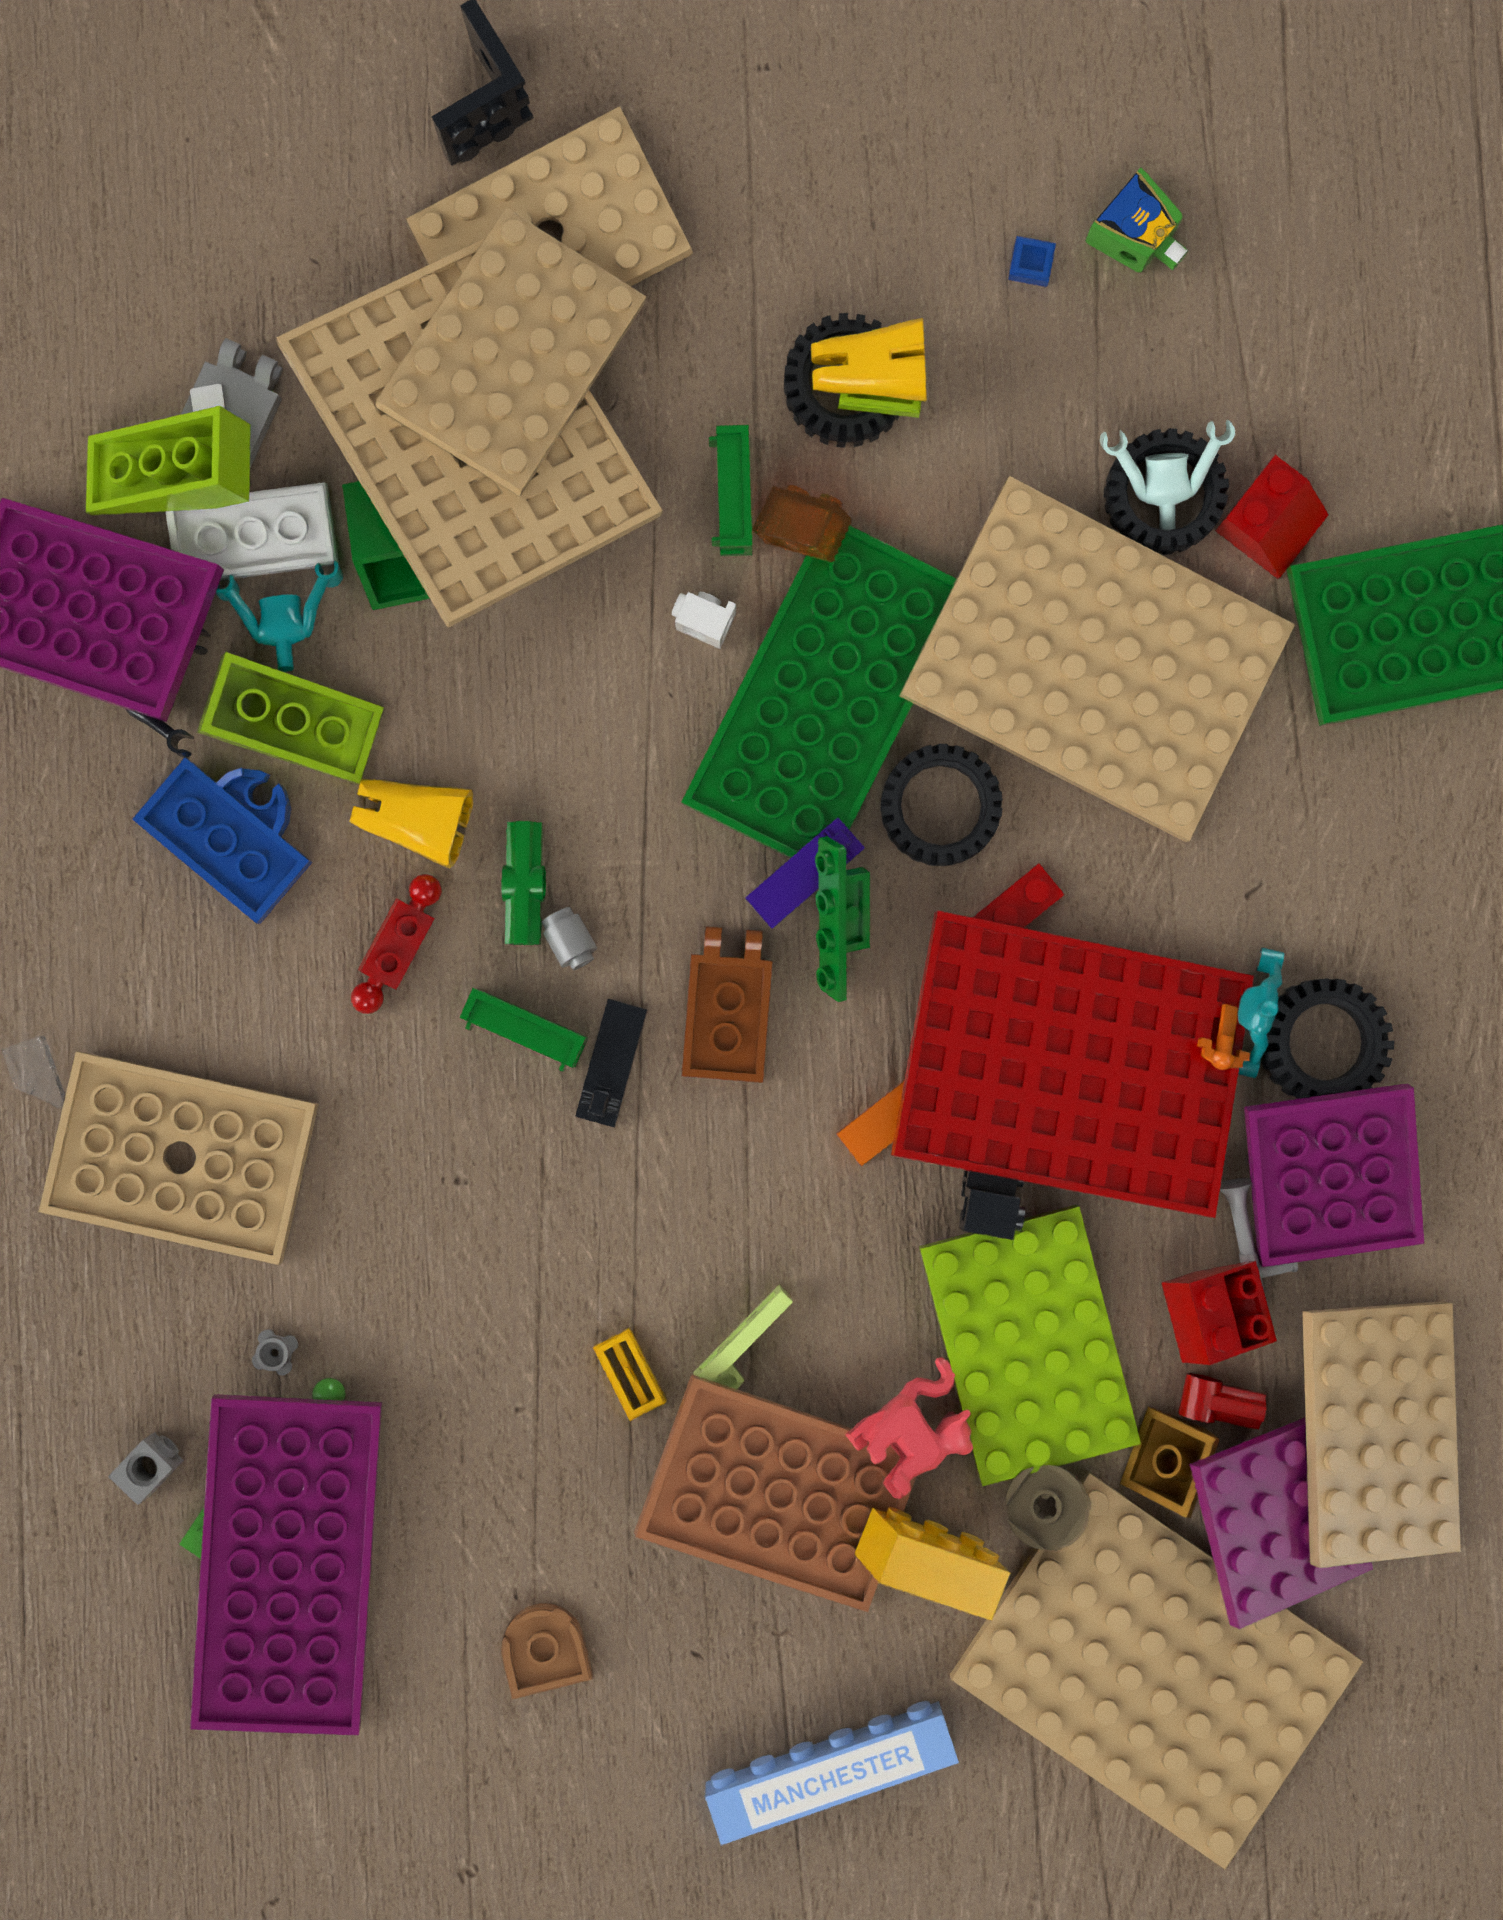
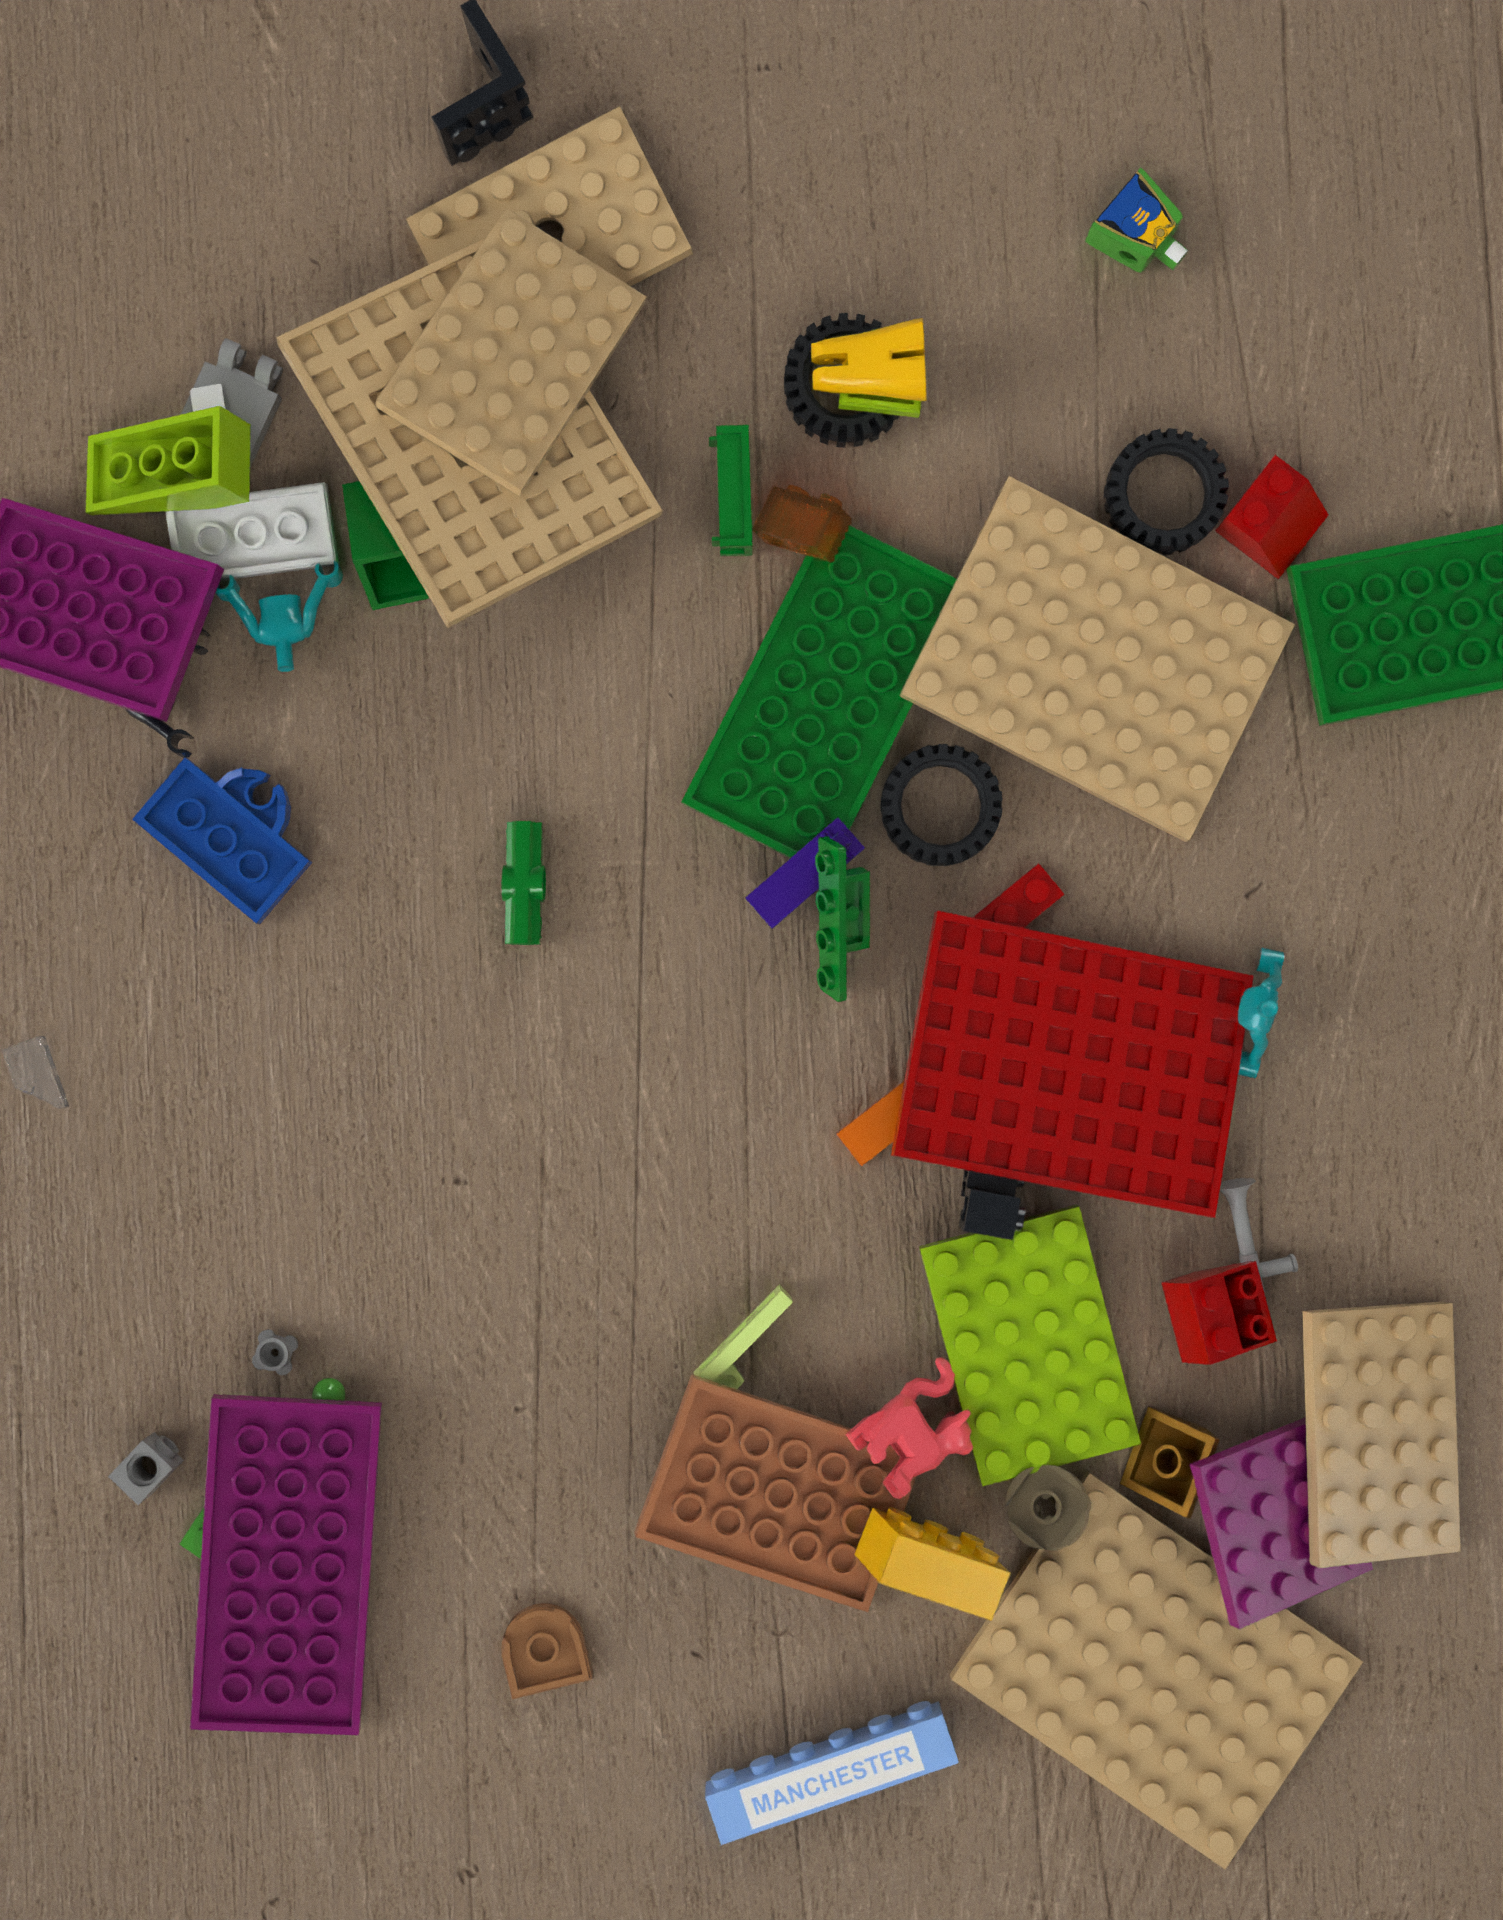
tan plate [39,1051,319,1265] -> none
lime slope [197,652,384,784] -> none
yellow piece [349,779,473,868] -> none
red plate [351,874,442,1014] -> none
green container [459,988,589,1072] -> none
light grey brick [542,907,597,970] -> none
black hinge [575,999,648,1127] -> none
yellow tile [593,1327,667,1421] -> none
white brick [671,591,736,649] -> none
dark orange tile [682,926,773,1083] -> none
blue tile [1008,236,1056,287] -> none
light aqua piece [1100,420,1235,531] -> none
red piece [1178,1373,1267,1430] -> none
orange piece [1197,1004,1250,1070] -> none
magenta plate [1244,1083,1424,1267] -> none
black tyre [1261,978,1394,1099] -> none

